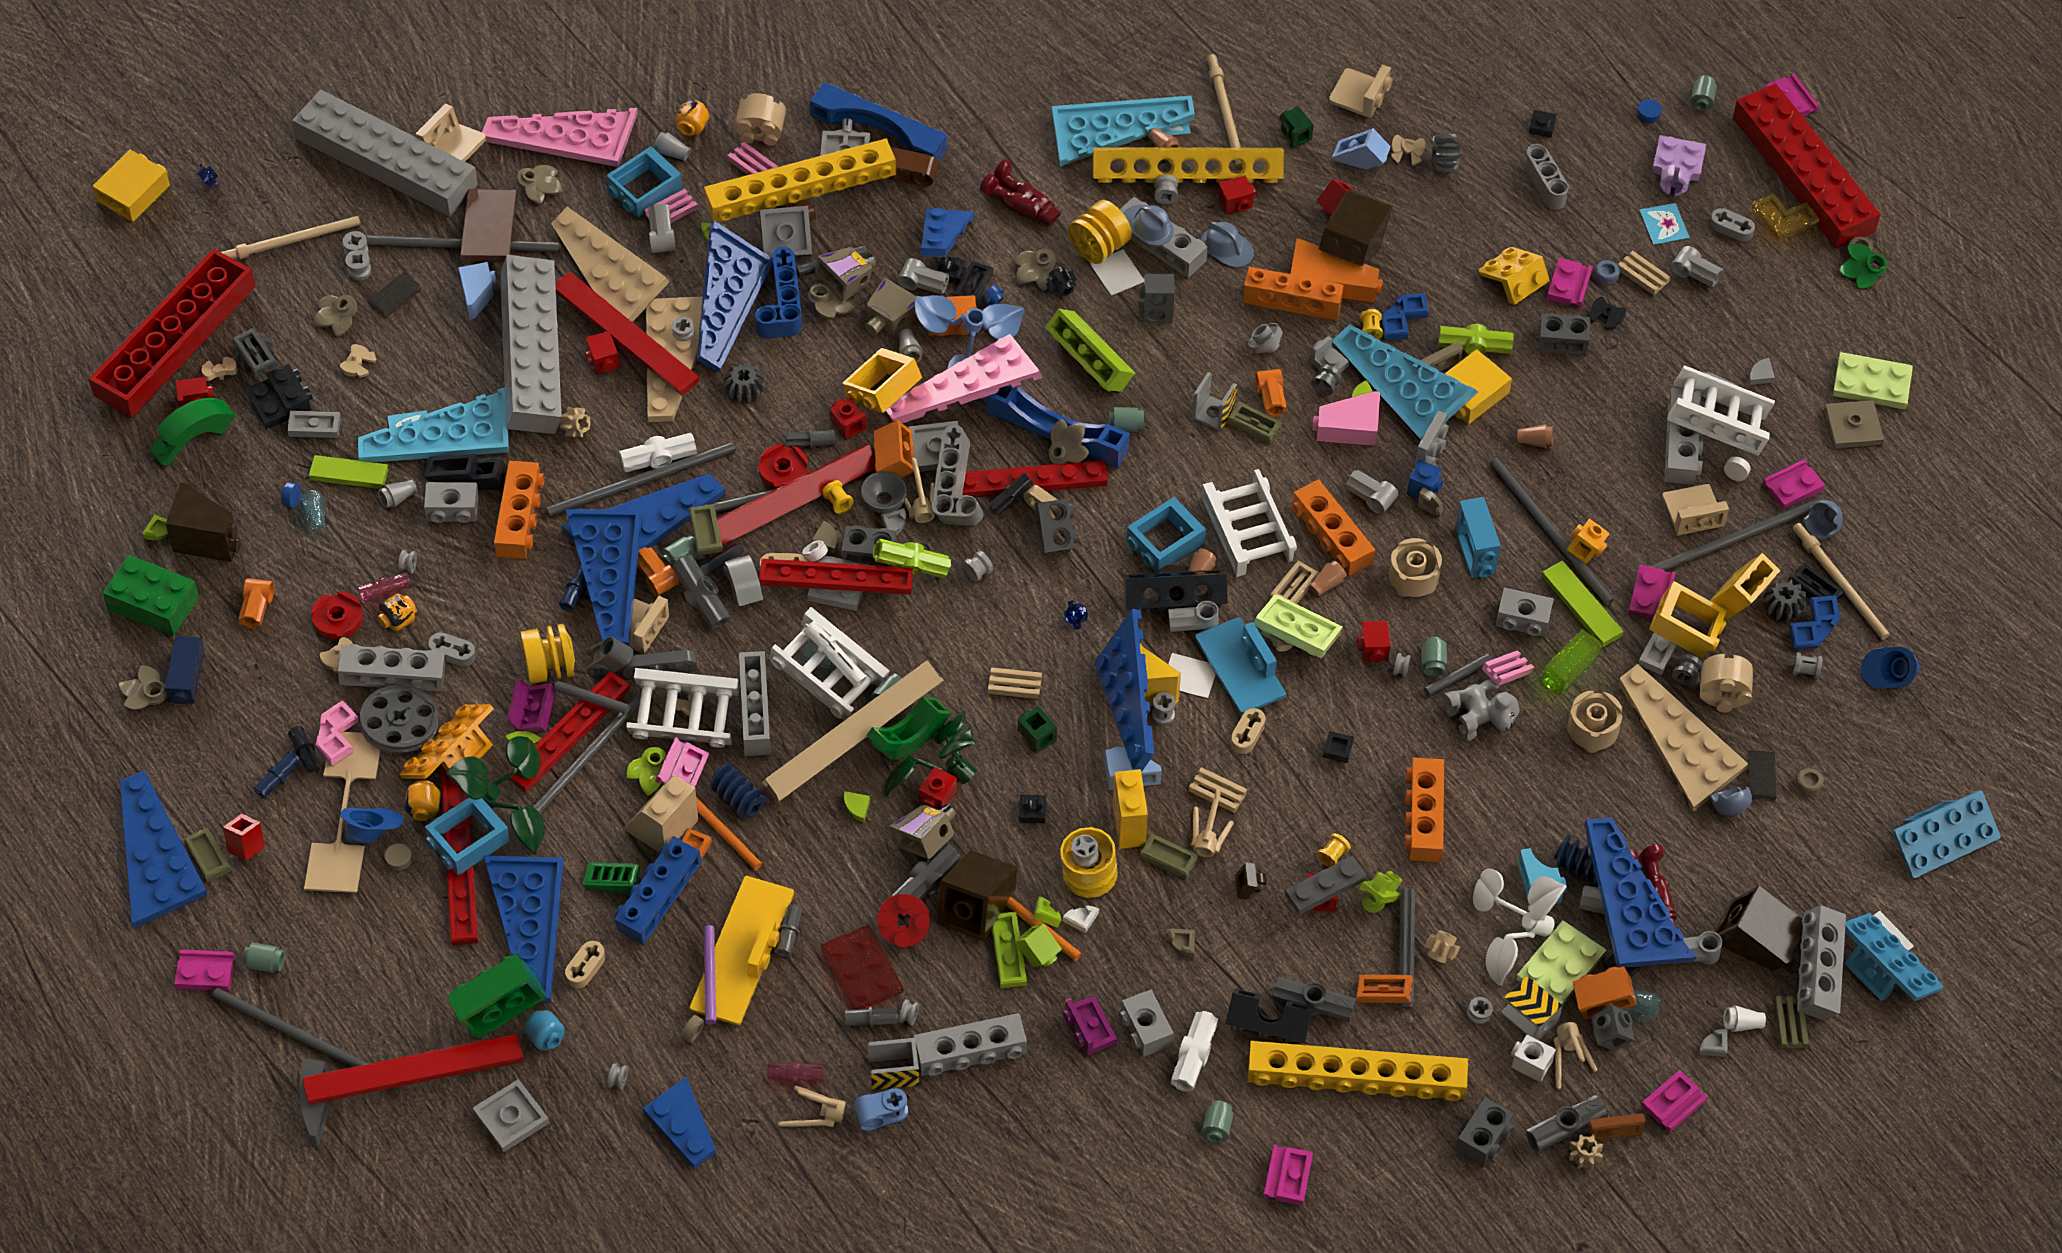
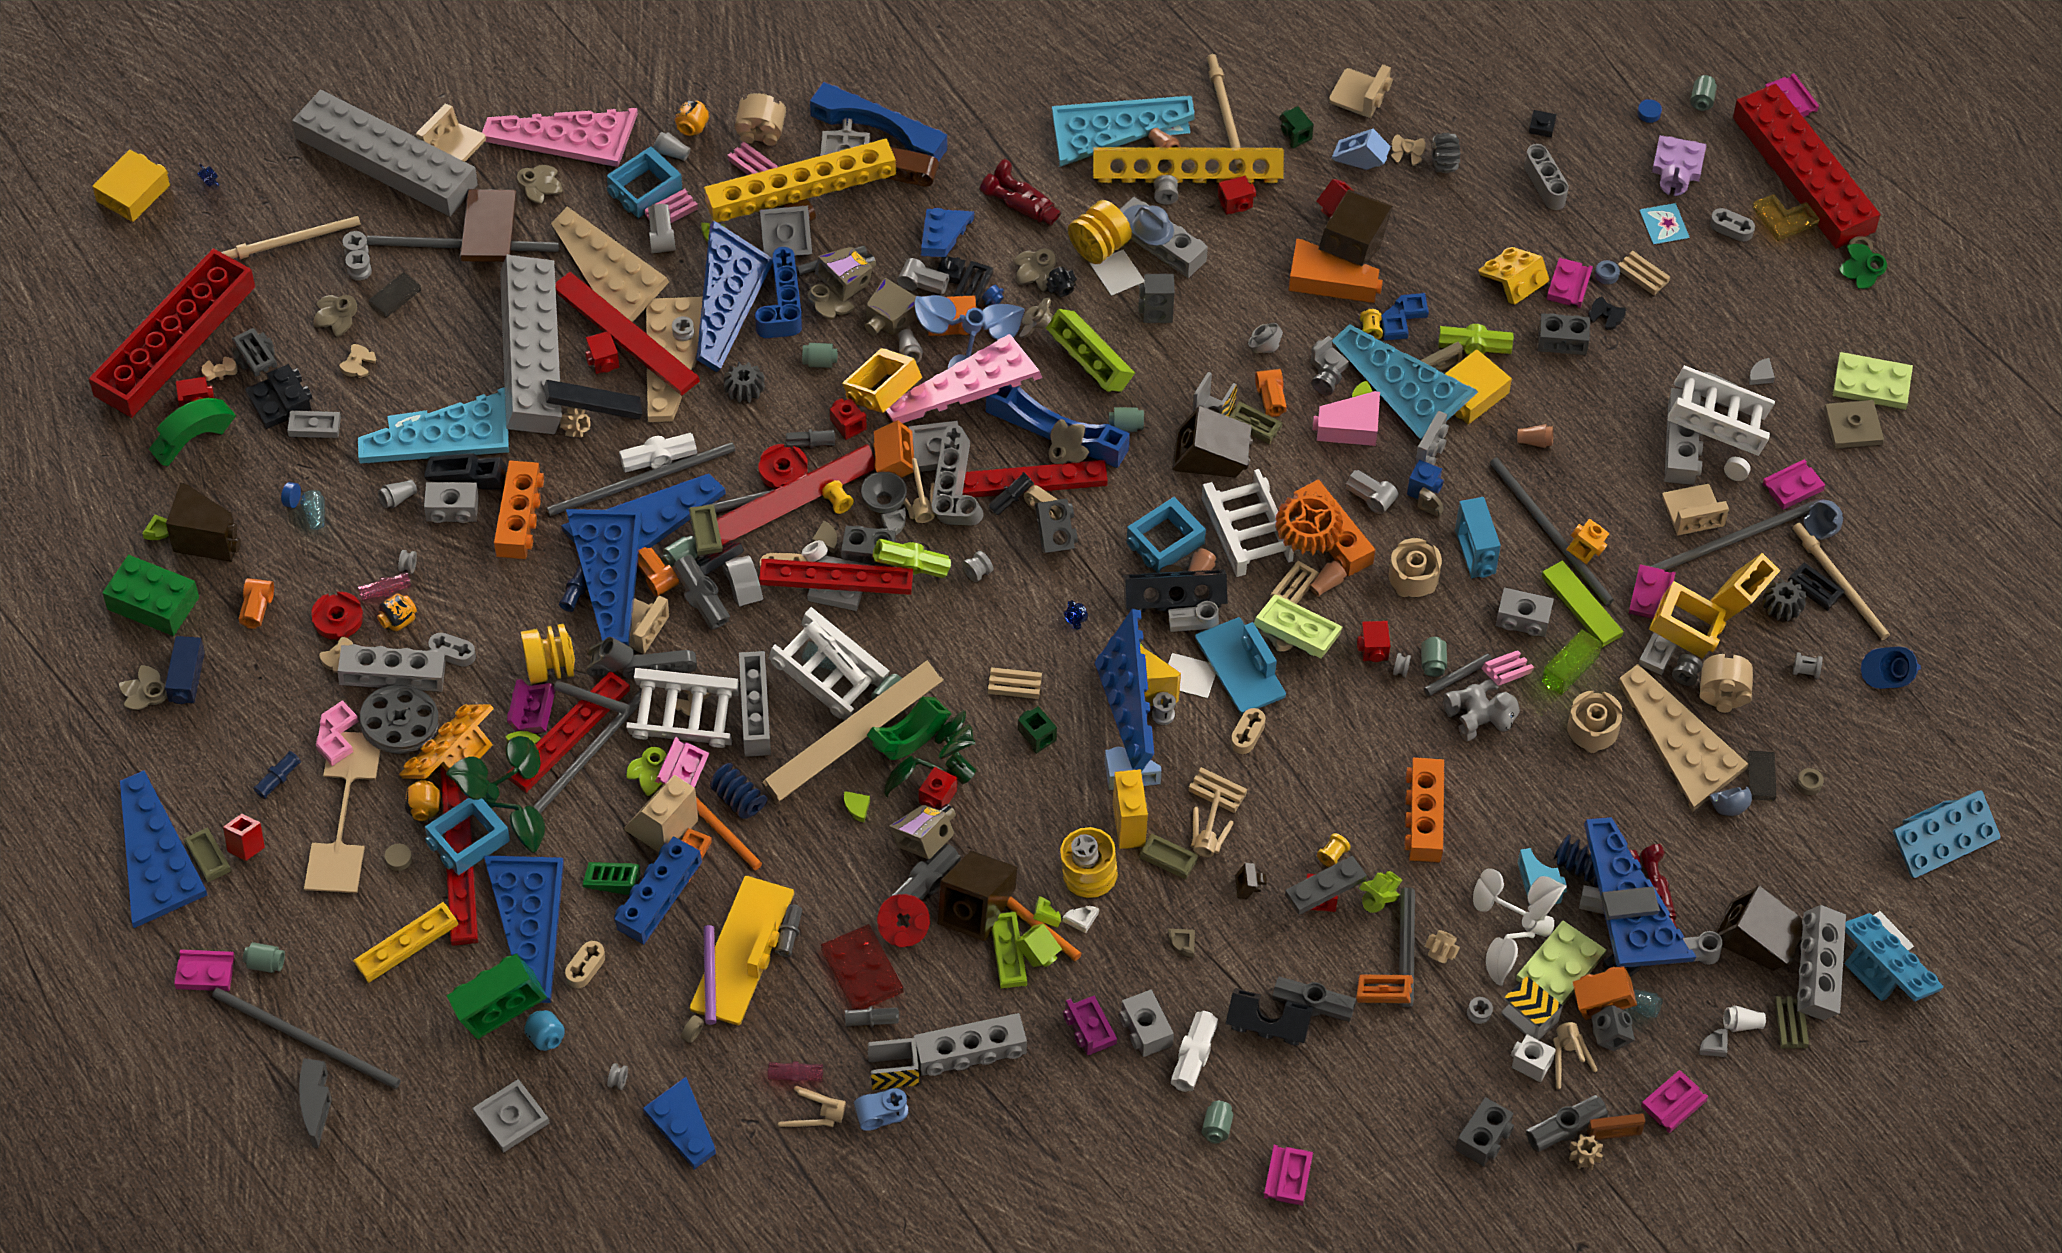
black axle [288,726,320,773] -> none
red tile [302,1034,523,1105] -> none
lime tile [309,455,389,489] -> none
blue piece [341,808,403,843] -> none
light blue slope [459,262,497,320] -> none
light grey bush [899,999,919,1026] -> none
black tile [1019,795,1046,823] -> none
sand blue piece [1201,222,1254,268] -> none
orange brick [1243,267,1344,321] -> none
yellow brick [1248,1041,1468,1101] -> none
black plate [1323,731,1354,763] -> none
light grey piece [1671,246,1723,287] -> none
blue tile [1789,595,1840,650] -> none
none -> yellow tile [353,902,459,983]
none -> black tile [544,380,643,420]
none -> sand green brick [802,343,838,368]
none -> dark tan plate [1019,298,1053,339]
none -> slope [1172,406,1253,478]
none -> orange gear [1275,491,1344,555]
none -> dark grey tile [1601,886,1660,920]

